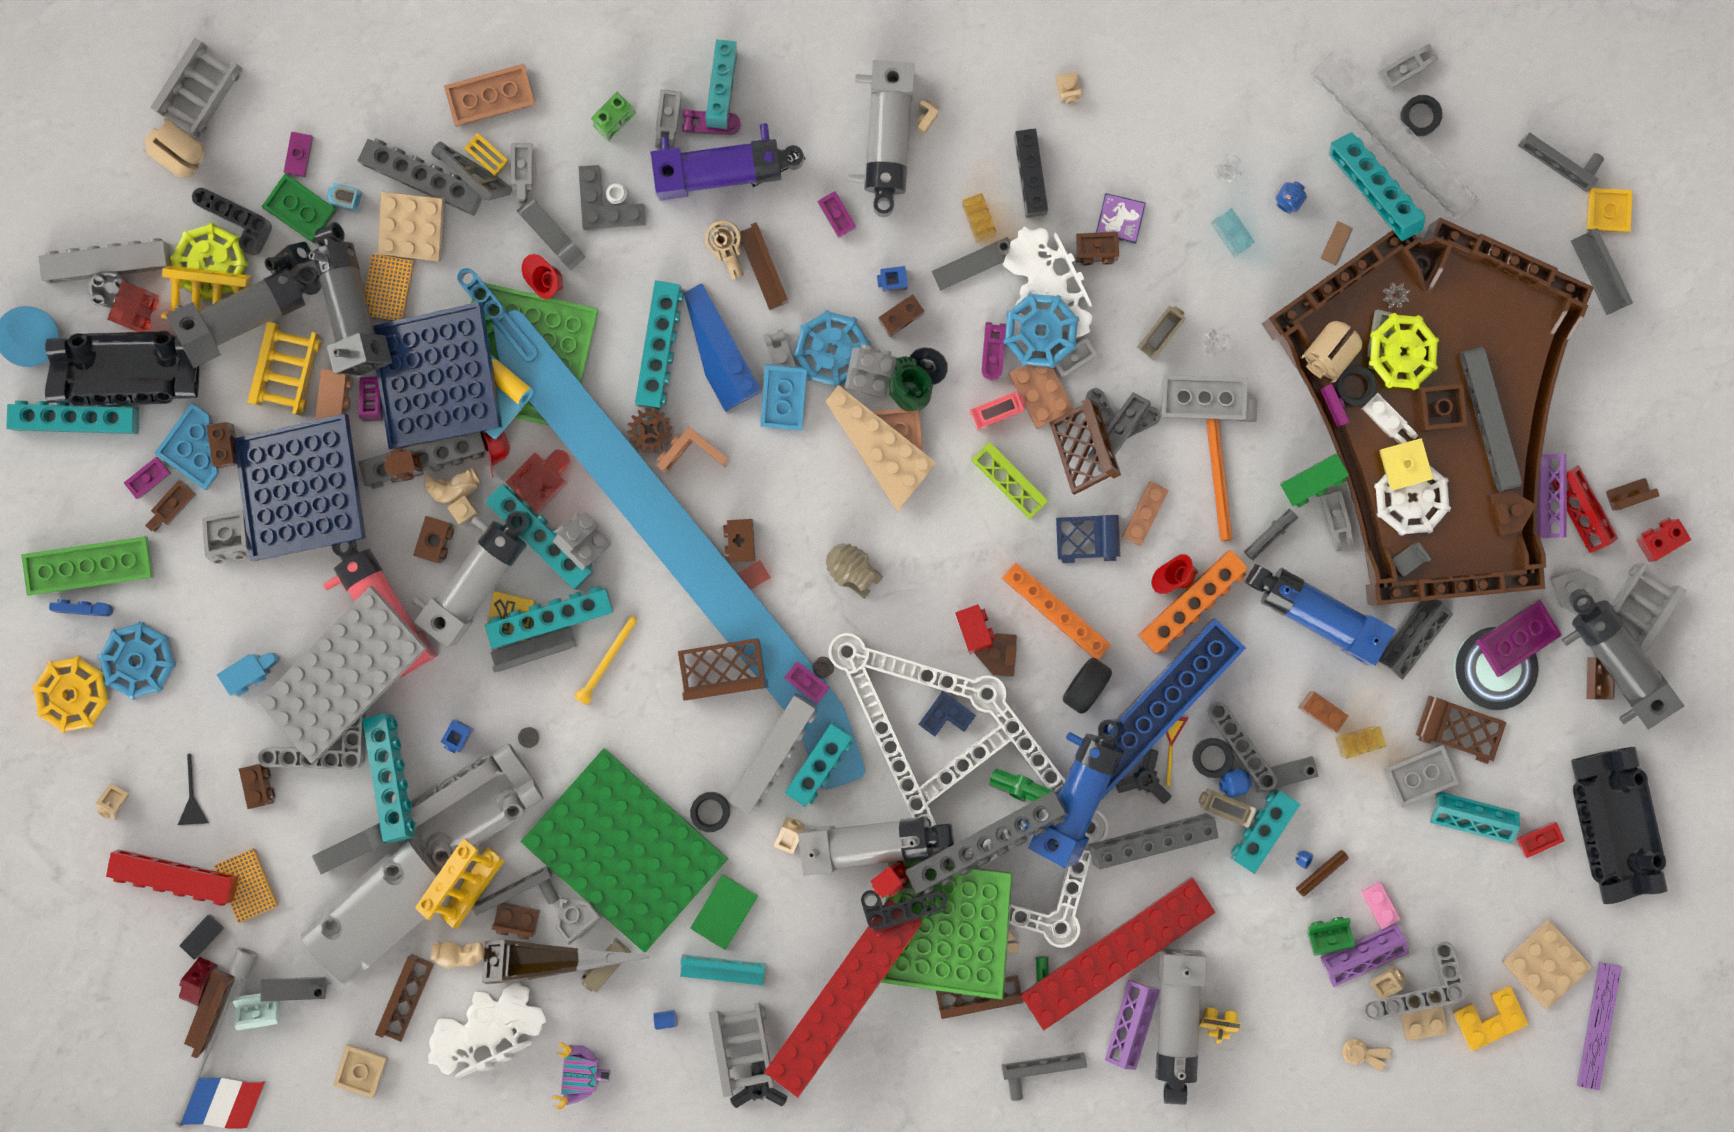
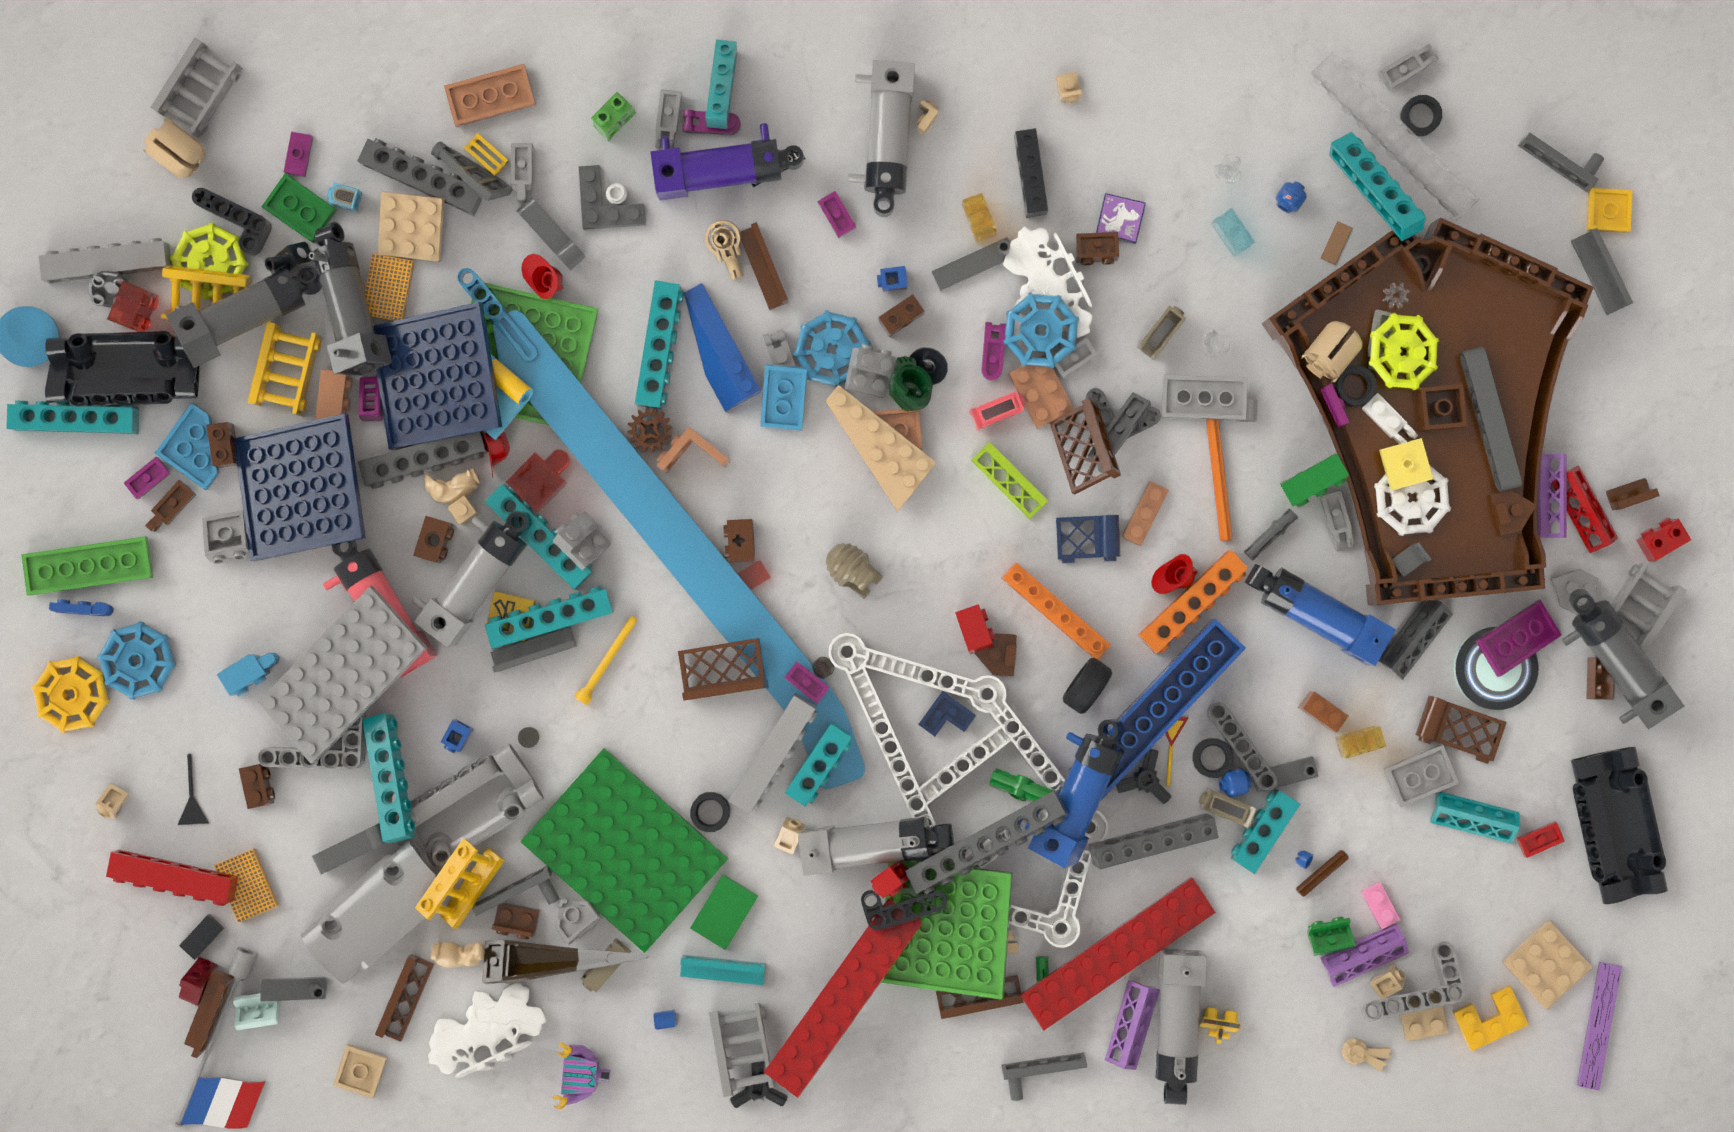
reddish brown brick [384,448,423,482] -> none

